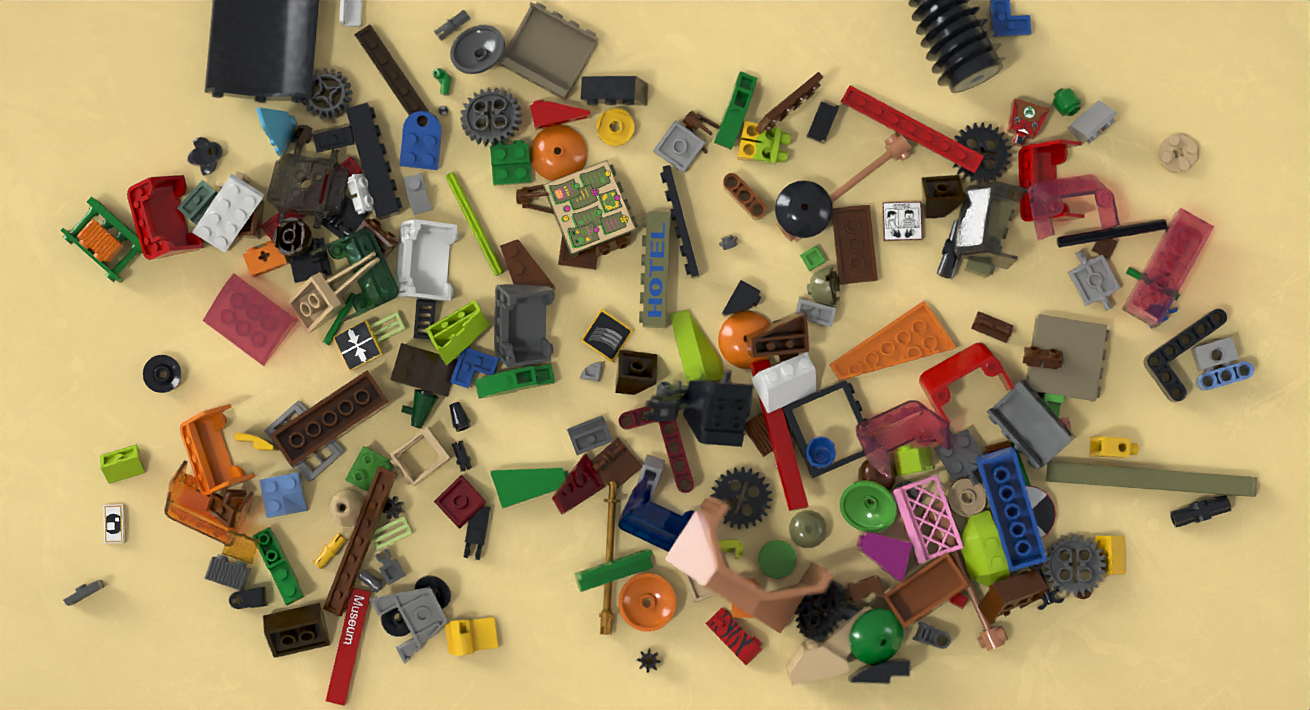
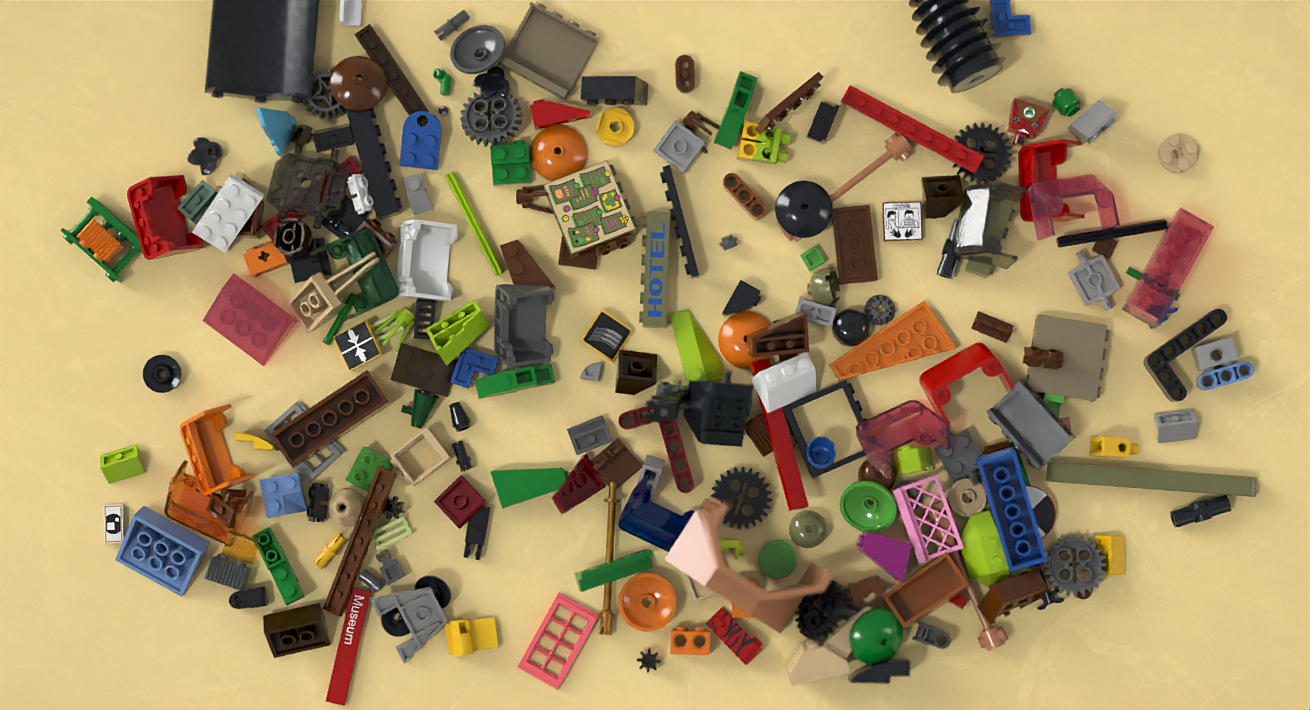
dark grey plate [63,580,104,606] -> none
none -> medium blue slope [115,506,211,597]
none -> black hinge [306,483,329,522]
none -> reddish brown dish [330,56,387,111]
none -> lime plant [377,307,415,352]
none -> black plate [473,67,510,100]
none -> coral piece [518,593,599,690]
none -> orange brick [670,626,710,655]
none -> reddish brown plate [675,55,695,94]
none -> black cylinder [831,308,870,347]
none -> dark grey gear [864,295,895,325]
none -> light grey panel [1154,409,1197,443]

